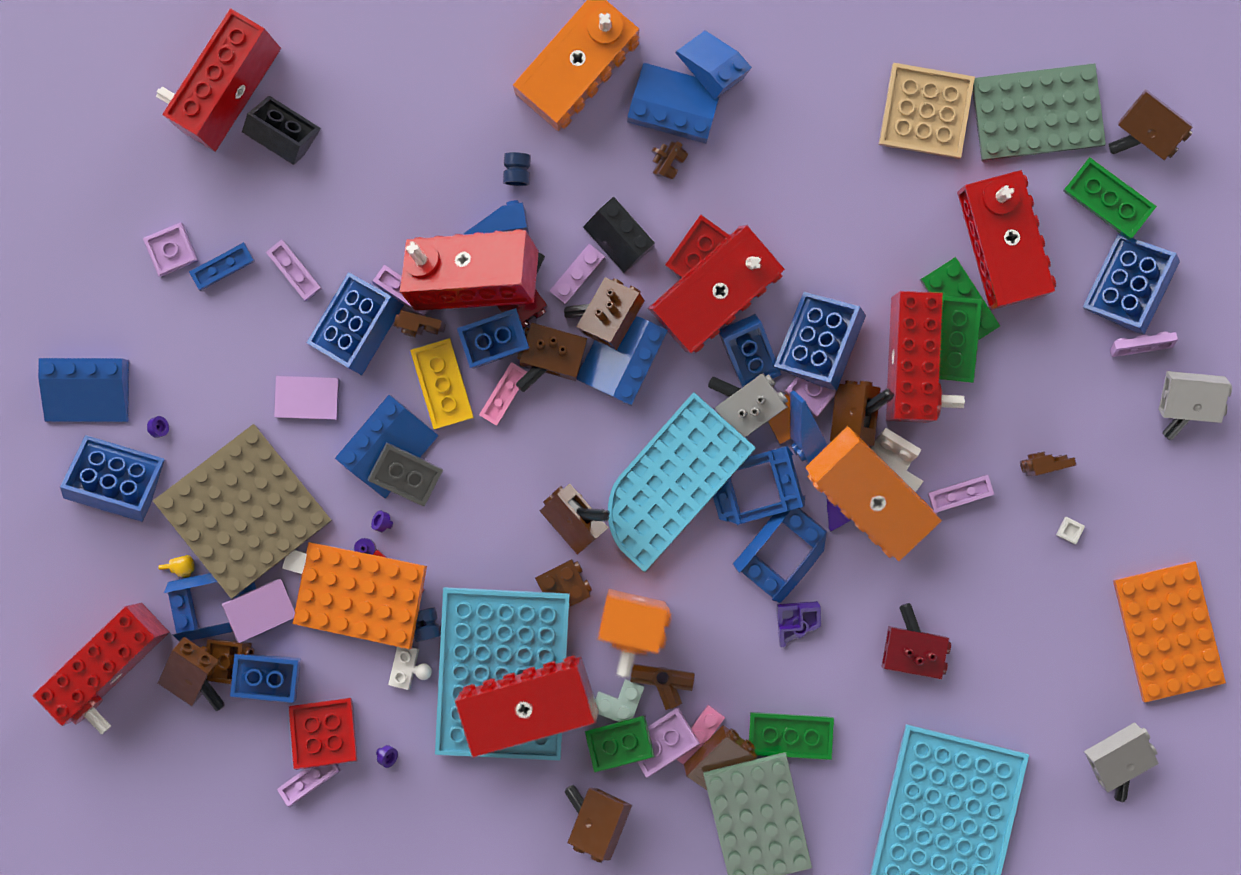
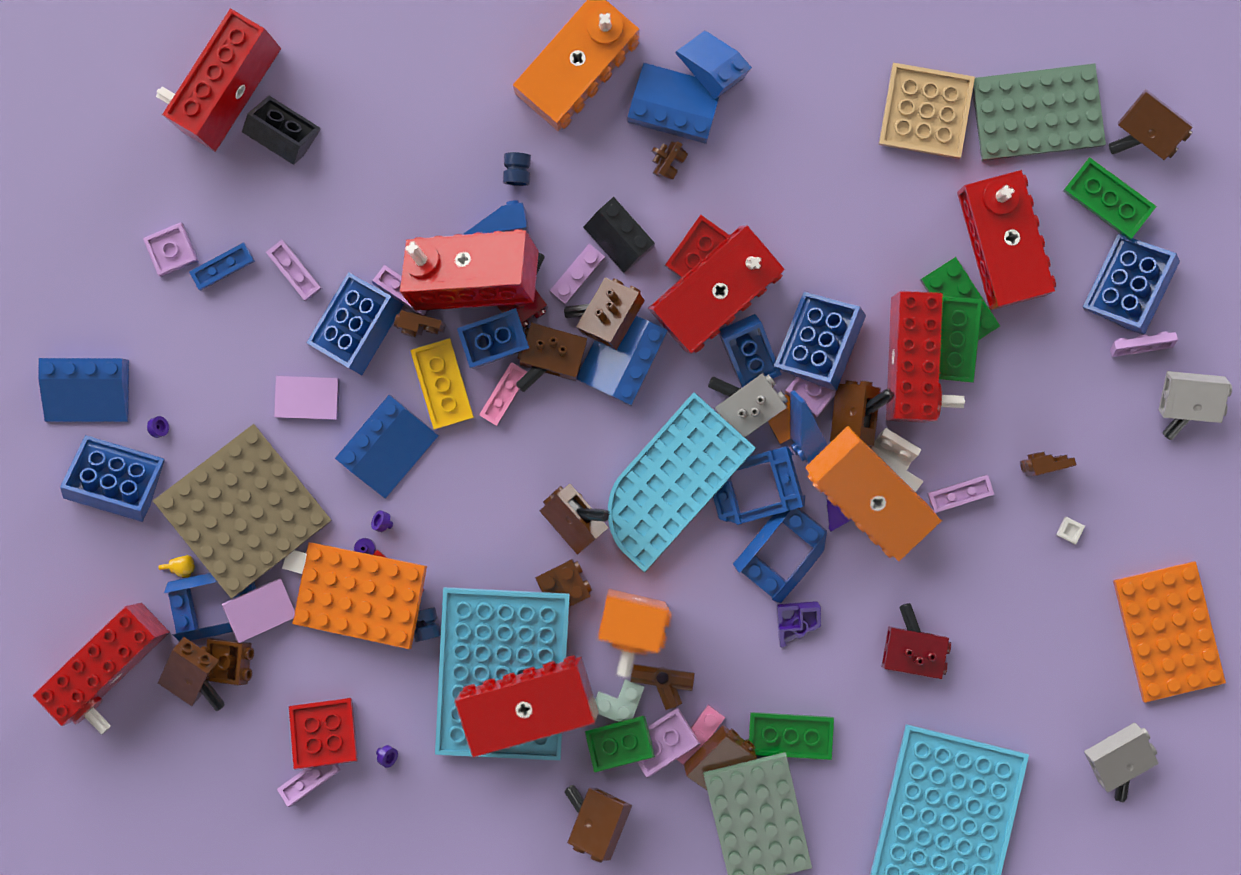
blue slope [230,654,301,703] -> none
dark grey plate [368,442,443,506] -> none
white plate [388,647,432,690] -> none

